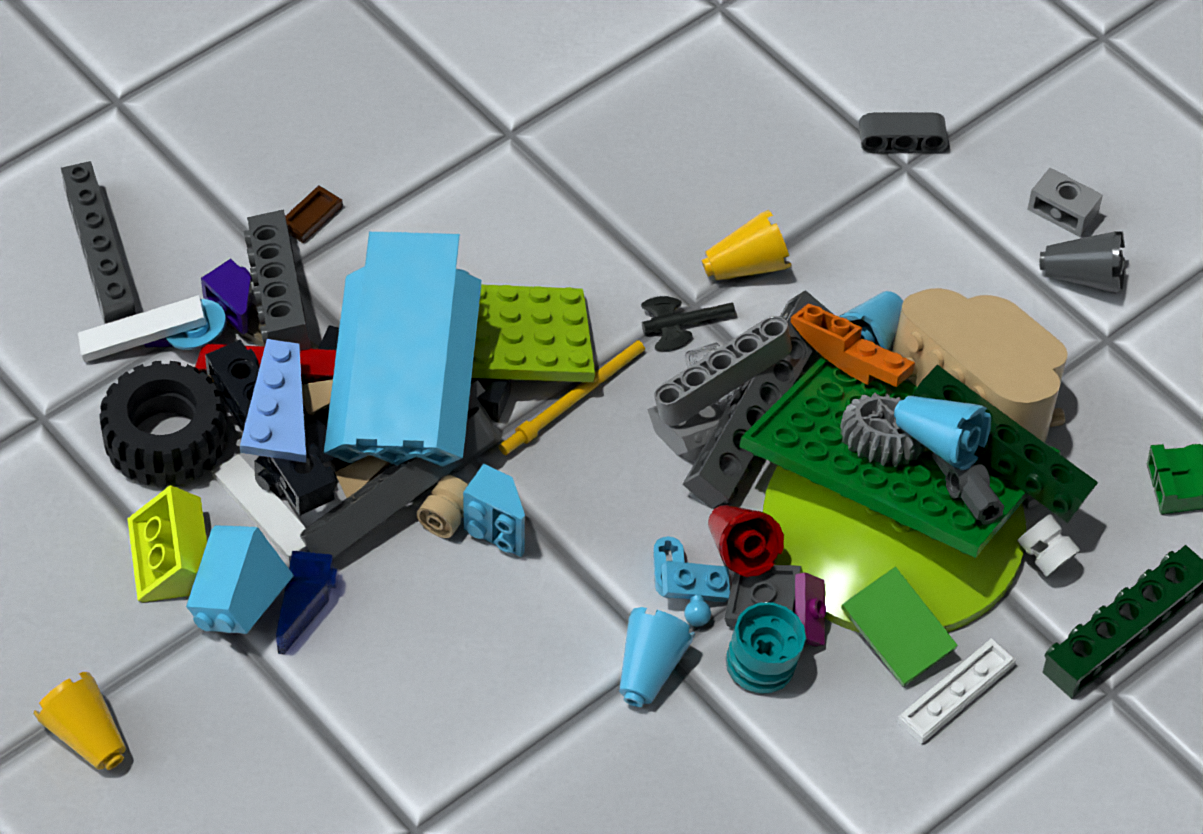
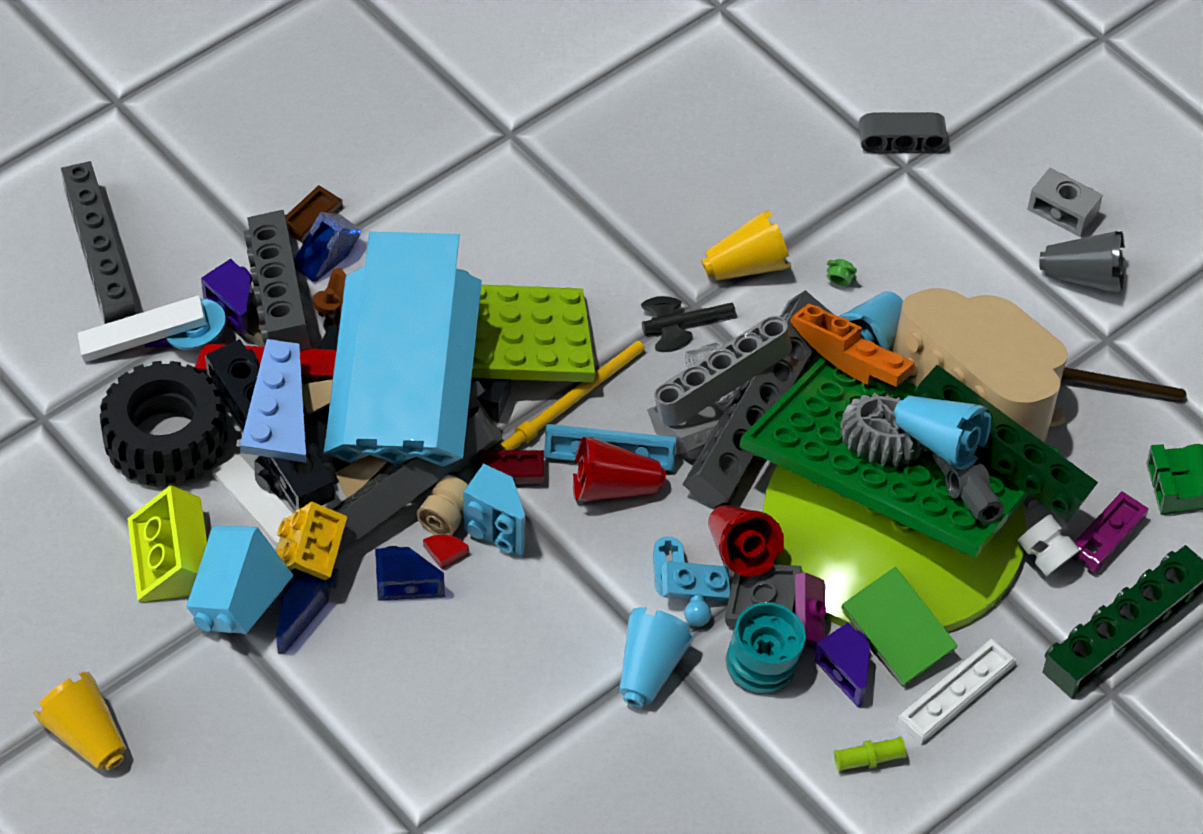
none -> yellow bracket [274,501,347,580]
none -> clear blue slope [295,212,362,282]
none -> dark orange hips [312,268,347,328]
none -> clear blue slope [375,546,445,601]
none -> red tile [423,535,469,569]
none -> dark red plate [478,450,544,484]
none -> medium azure tile [544,424,677,471]
none -> red cone [573,437,666,502]
none -> dark purple slope [814,623,870,708]
none -> bright green plate [827,259,857,286]
none -> lime pin [833,736,907,772]
none -> dark brown piece [1062,367,1187,401]
none -> magenta plate [1072,491,1149,573]

